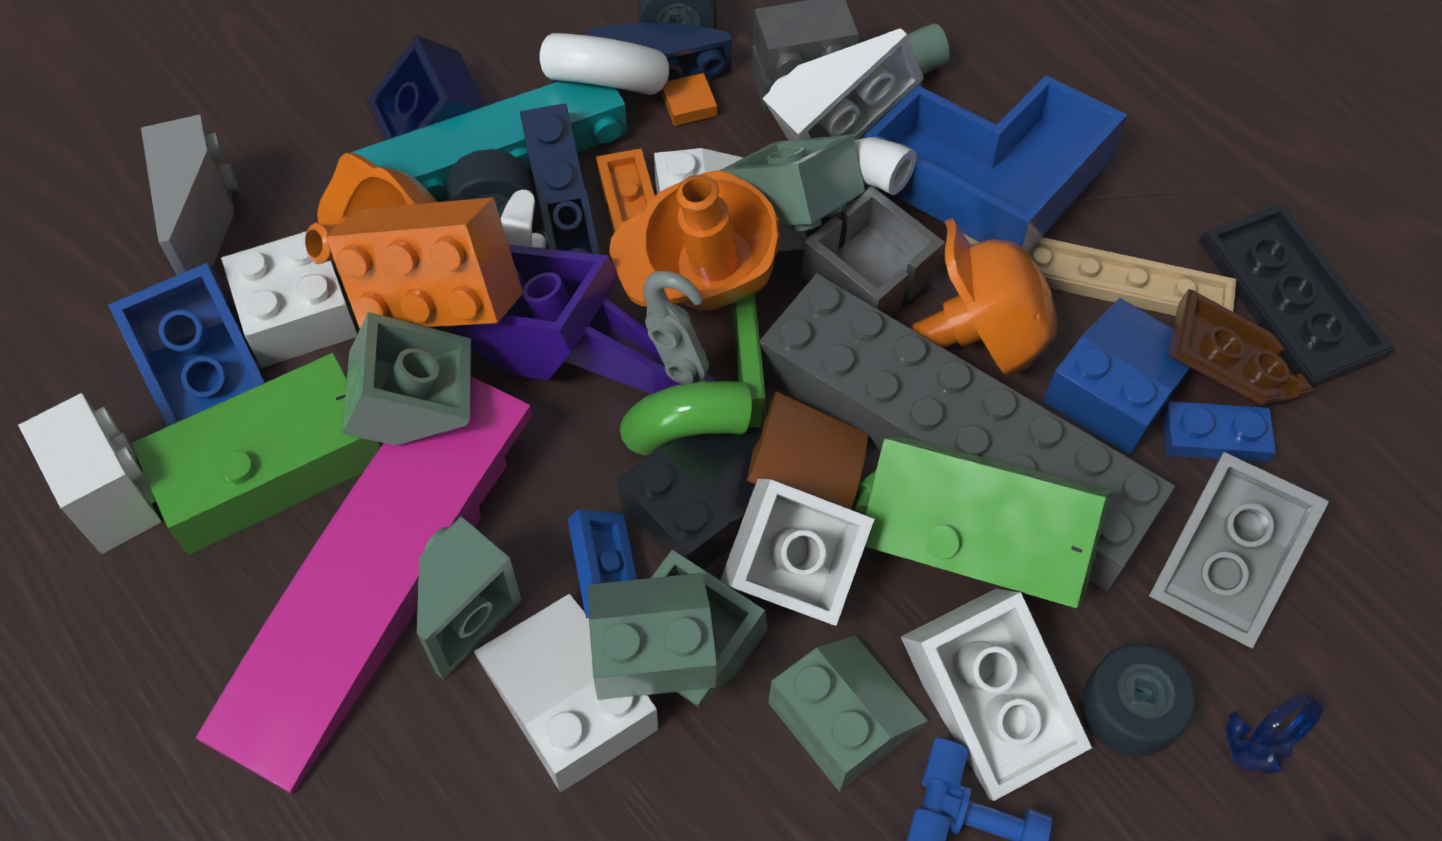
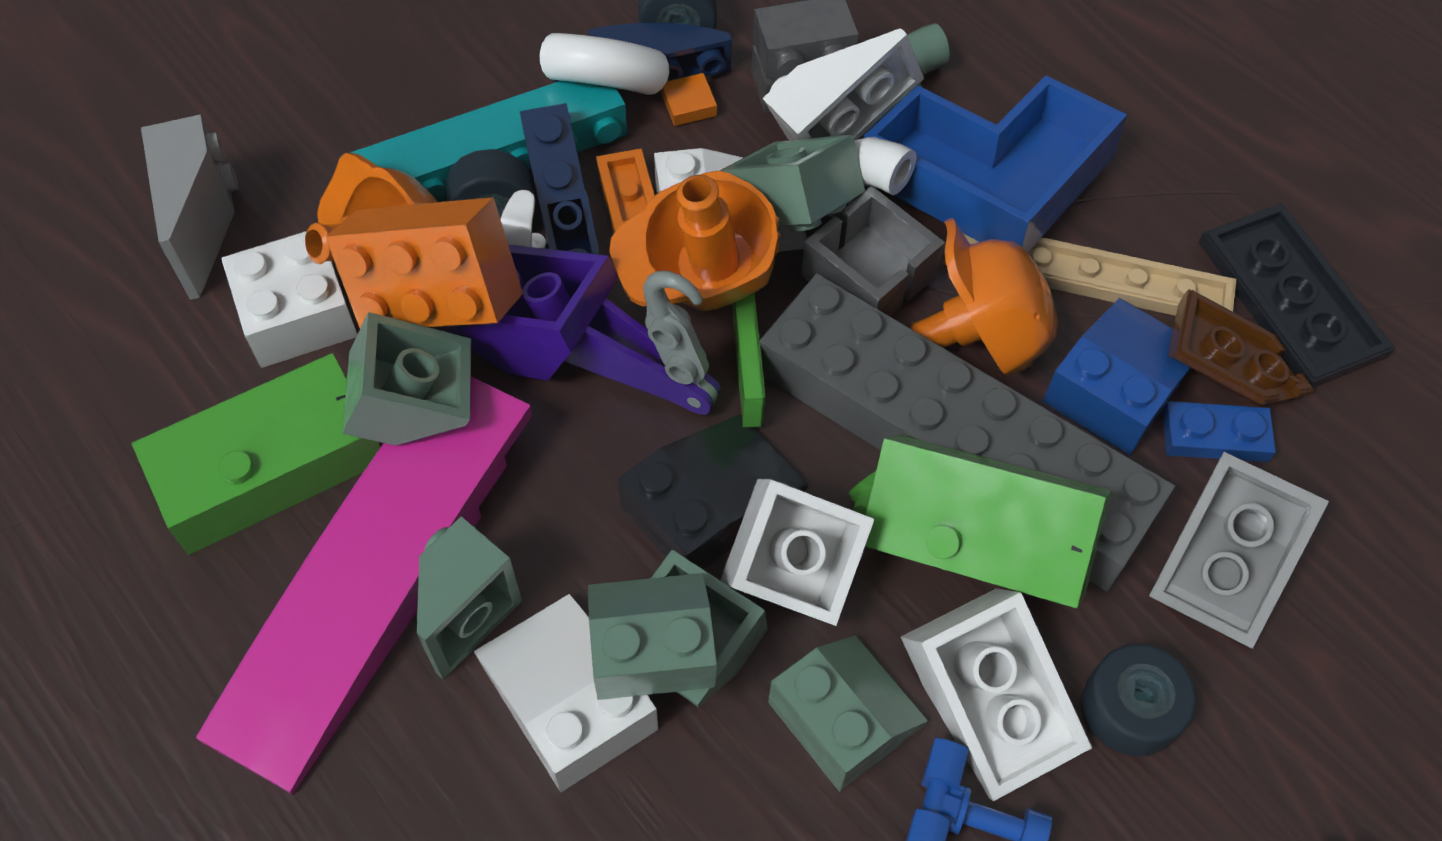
white brick [18,393,162,554] -> none
blue slope [108,263,266,427] -> none
clear blue slope [367,35,487,140] -> none
blue plate [567,509,637,618] -> none
bright green cylinder [620,381,752,456] -> none
dark orange slope [747,392,868,510] -> none
clear blue piece [1225,694,1323,774] -> none

